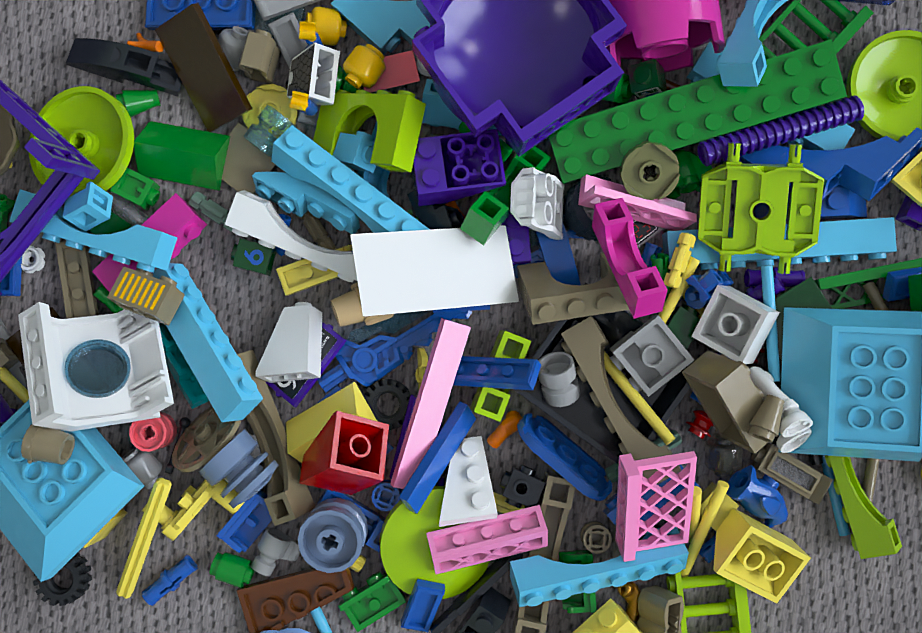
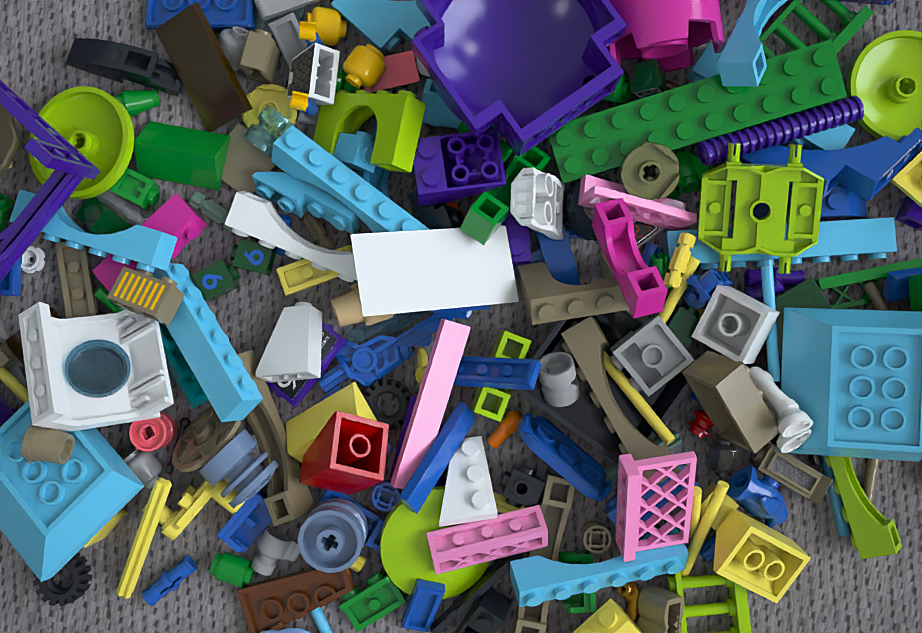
medium azure brick [63,181,113,232] -> none
orange bar [127,33,164,52] -> none
dark tan cone [748,395,785,443] -> none
none -> dark green brick [192,260,241,302]

